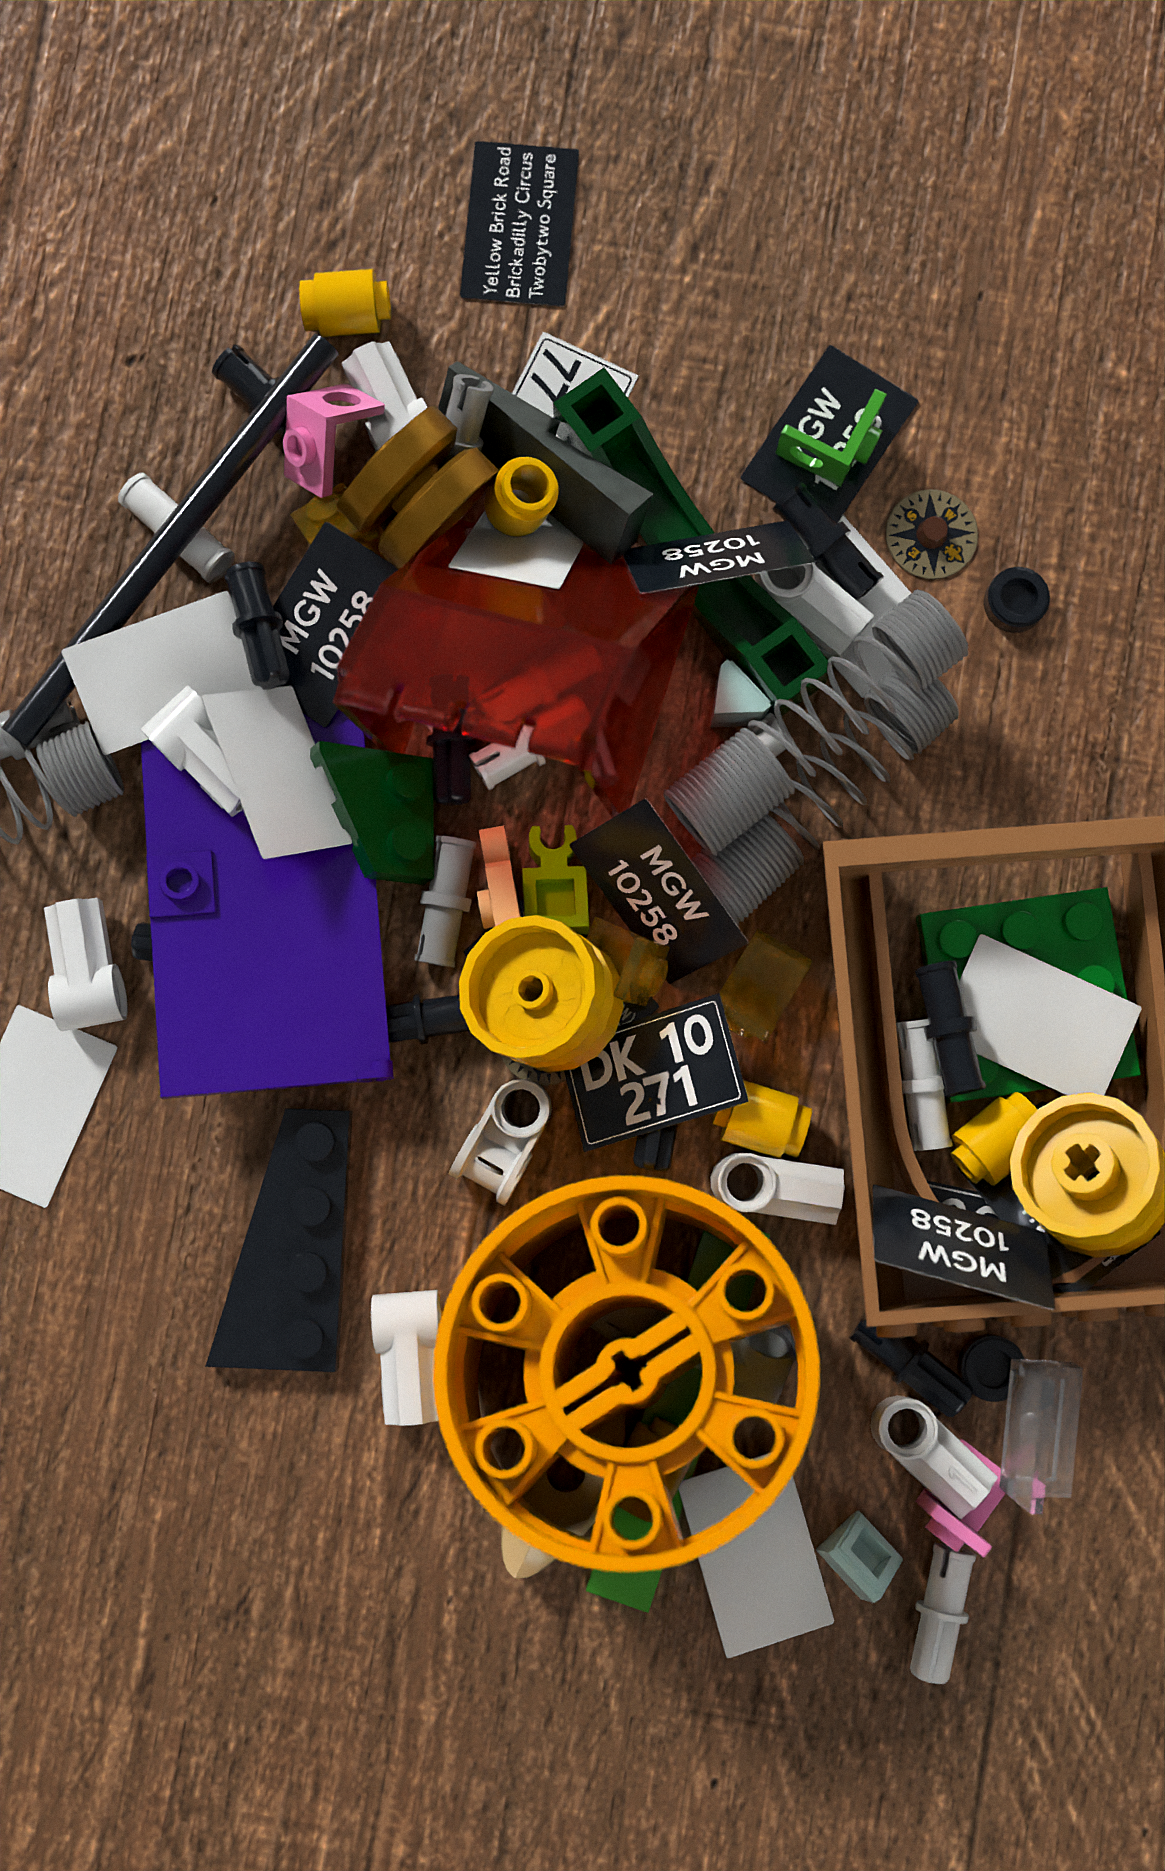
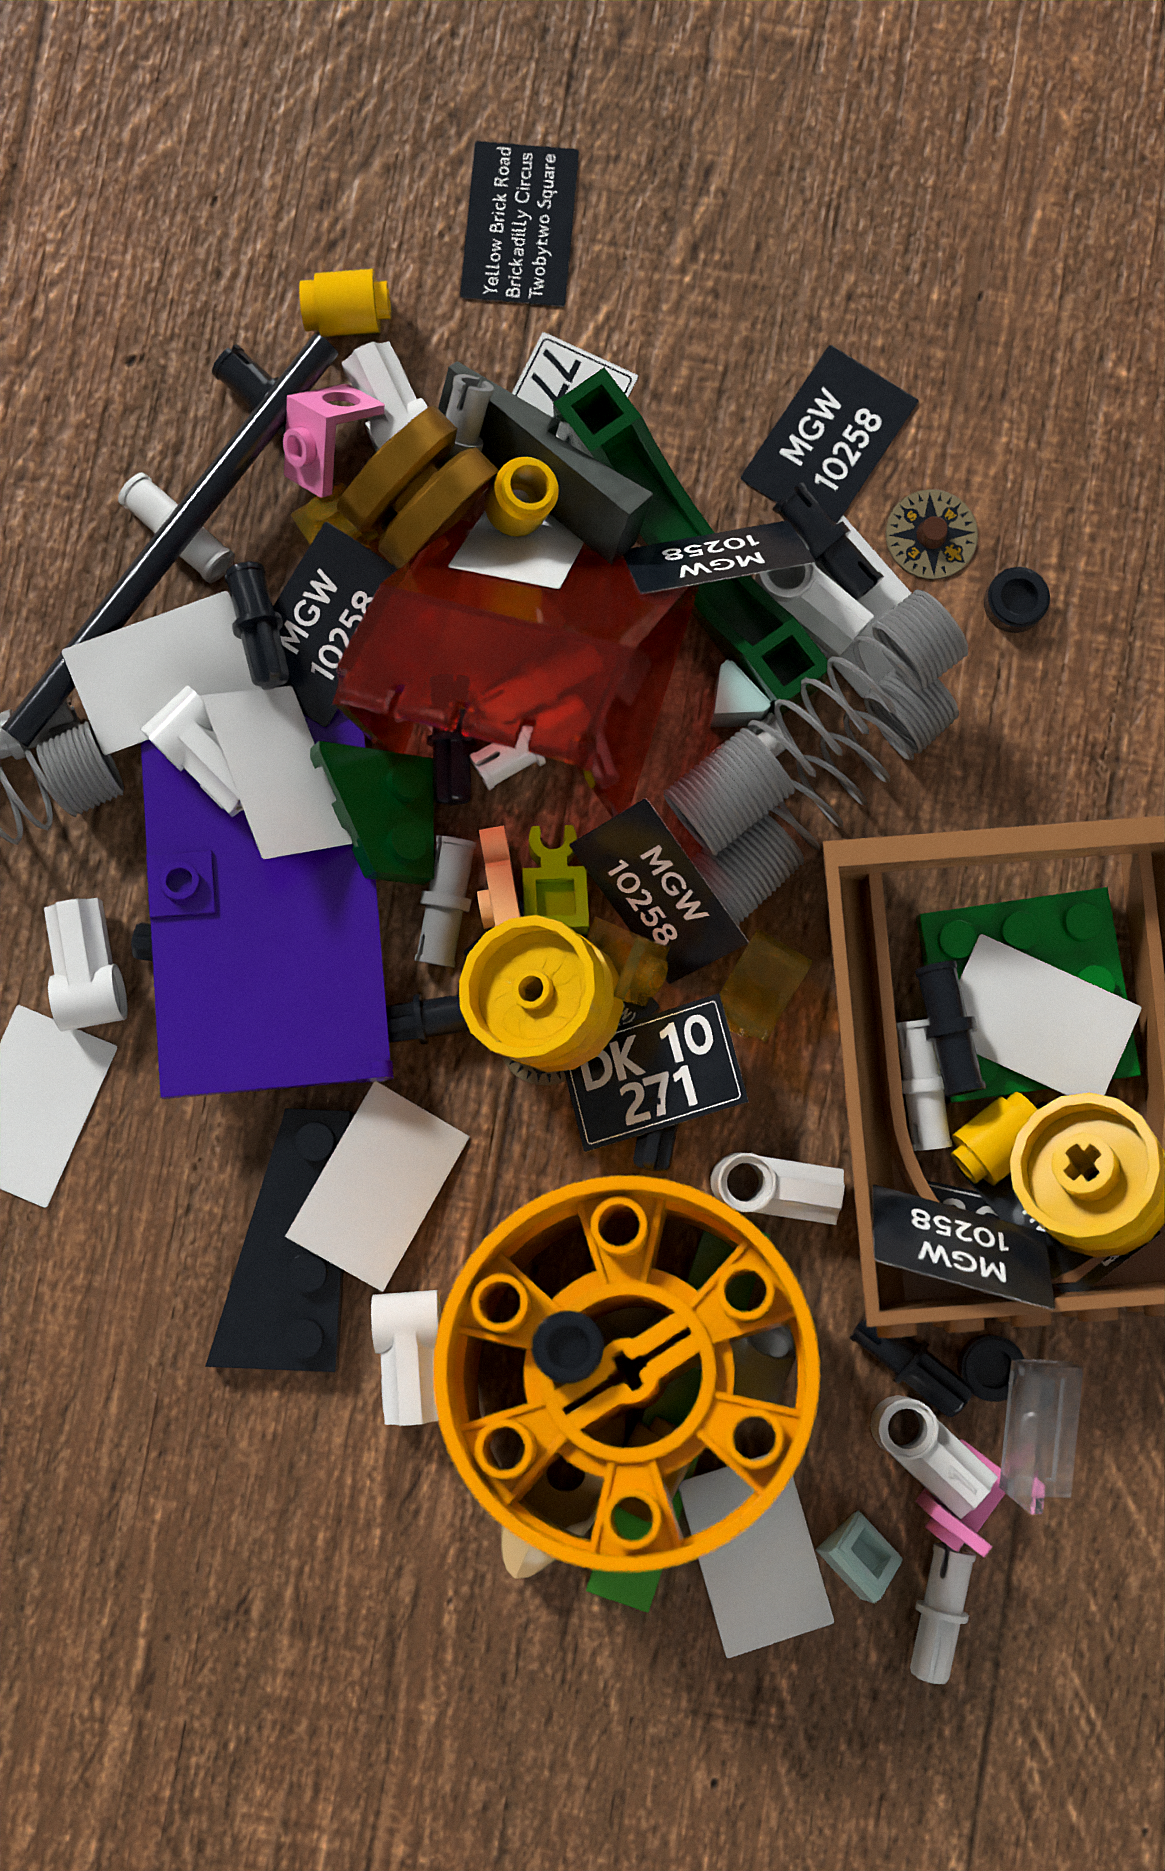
white piece [448,1079,552,1206] -> none
yellow brick [712,1080,812,1159] -> none
bright green bracket [776,389,887,487] -> none
none -> white sticker [285,1081,470,1292]
none -> black tile [531,1310,604,1384]

